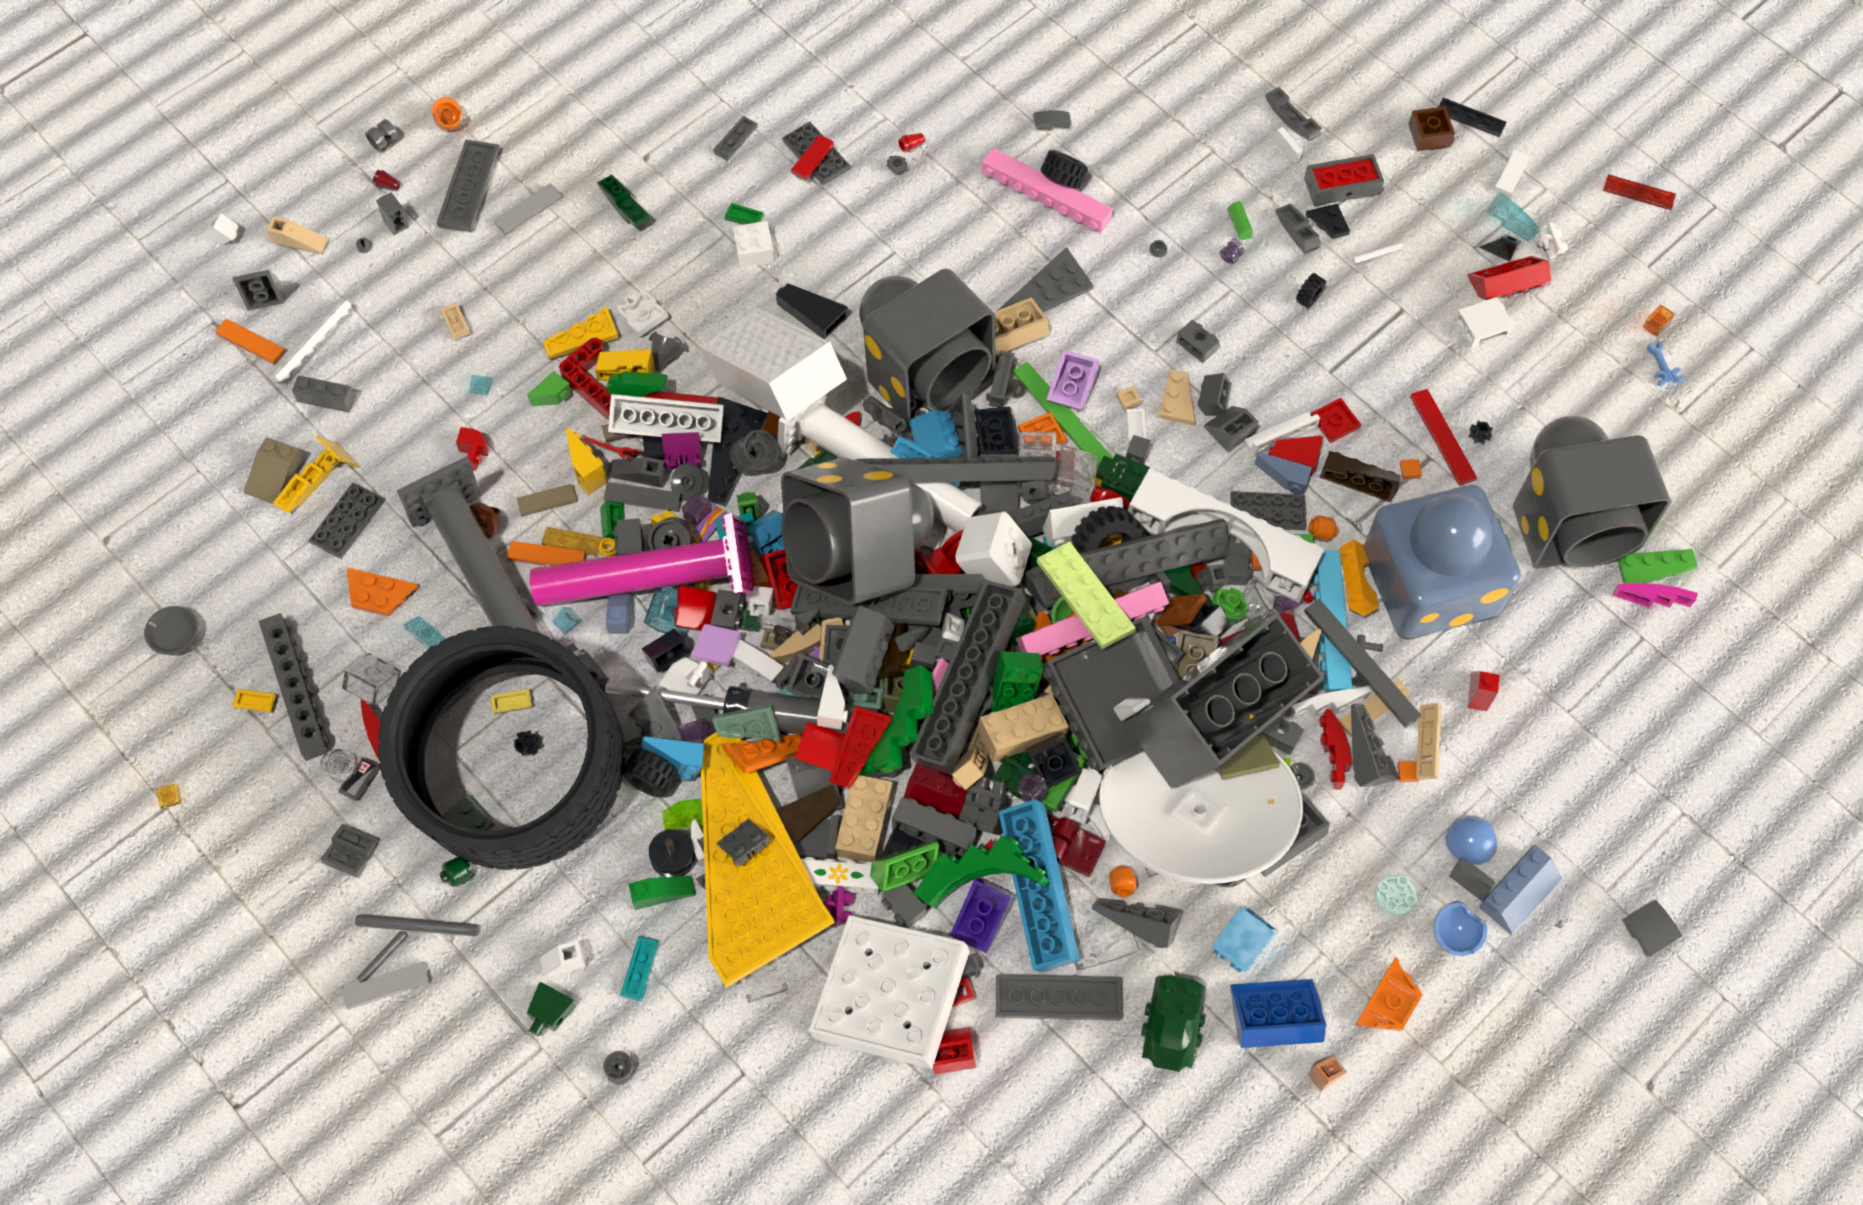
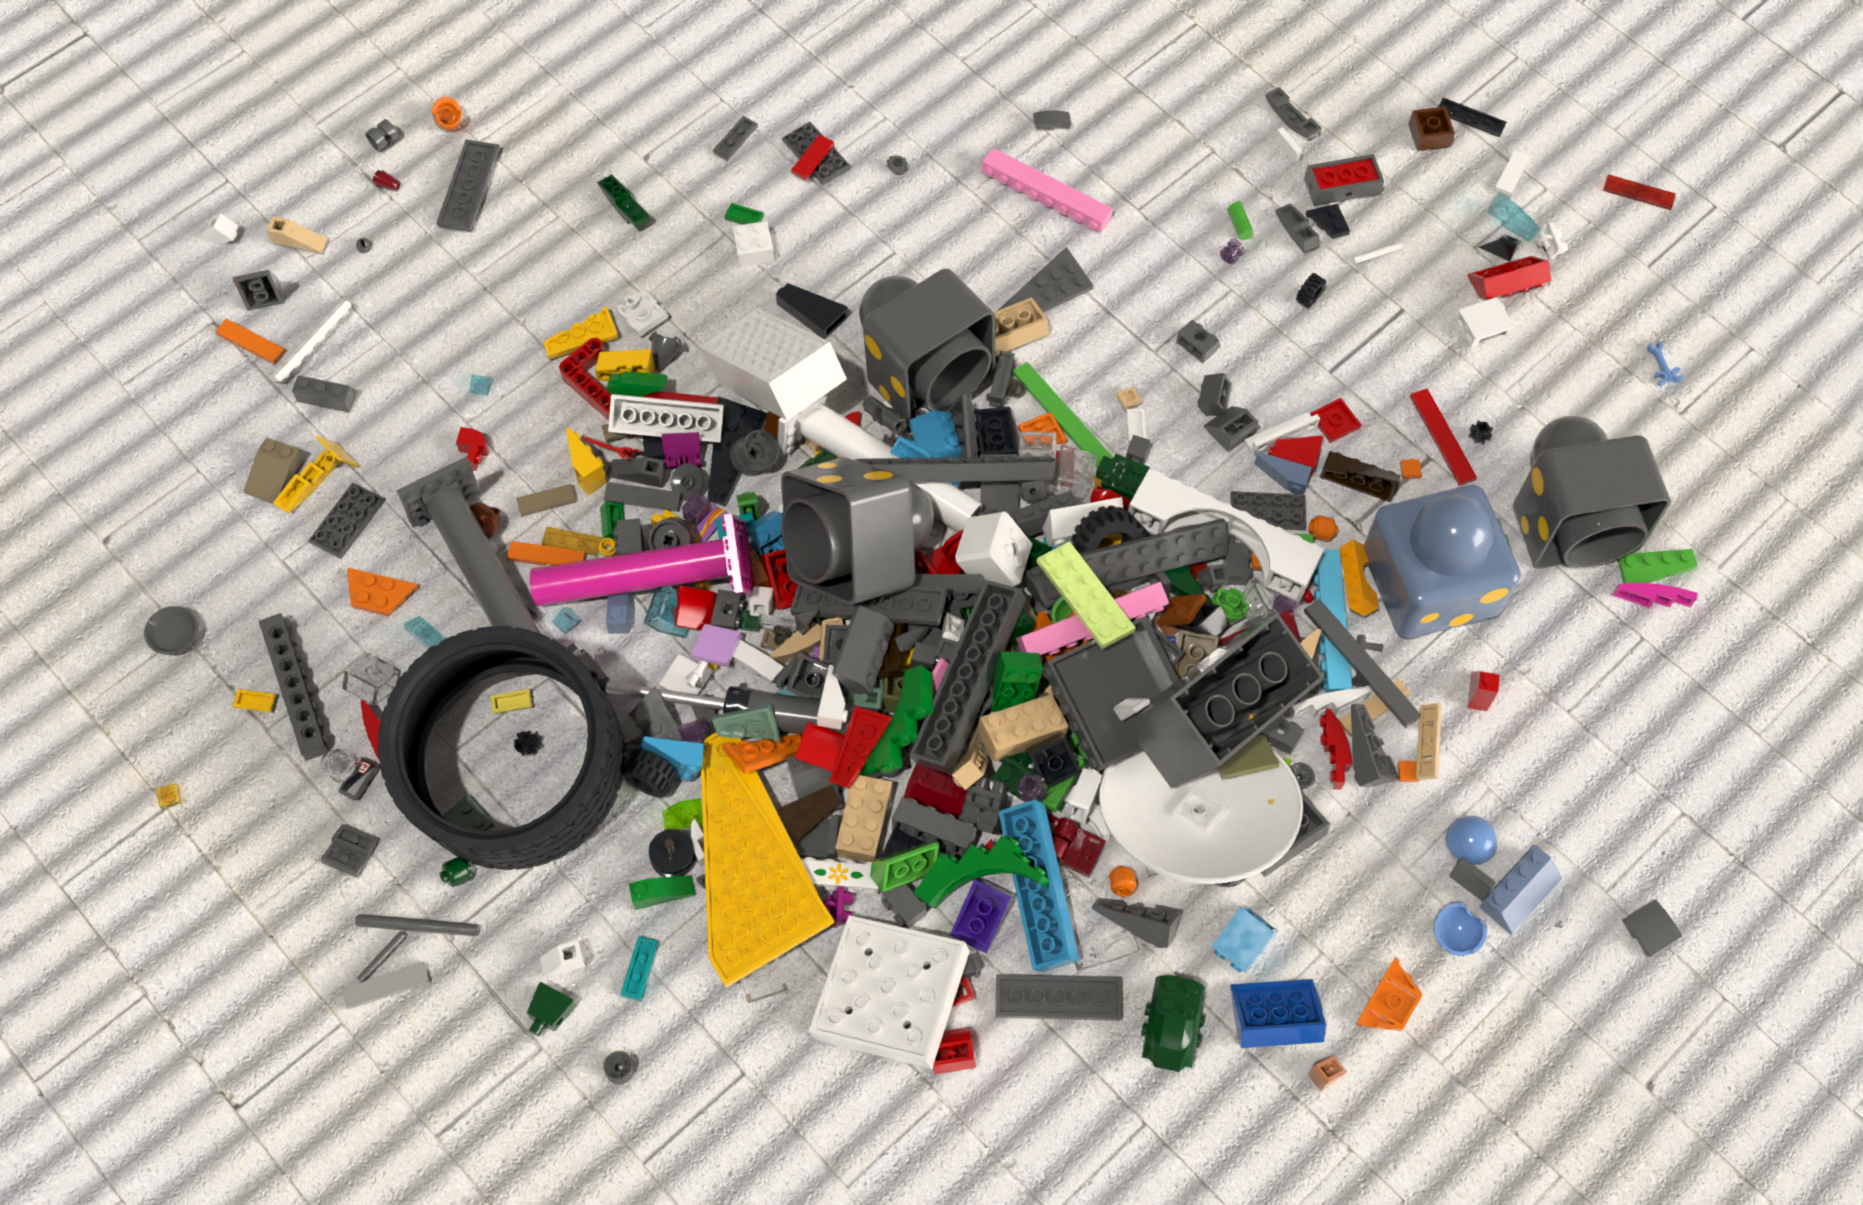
dark grey brick [376,192,409,235] -> none
tan plate [440,303,471,340] -> none
light grey tile [494,183,561,235] -> none
bright green slope [527,371,571,406] -> none
black brick [641,629,690,673] -> none
dark grey hinge [716,818,770,867] -> none
red cone [898,133,925,152] -> none
black tyre [1040,150,1088,188] -> none
lavender slope [1047,350,1099,411] -> none
dark grey plate [1149,240,1167,257] -> none
tan wing [1158,369,1195,426] -> none
light aqua tile [1375,875,1417,916] -> none
clear orange brick [1643,304,1675,337] -> none

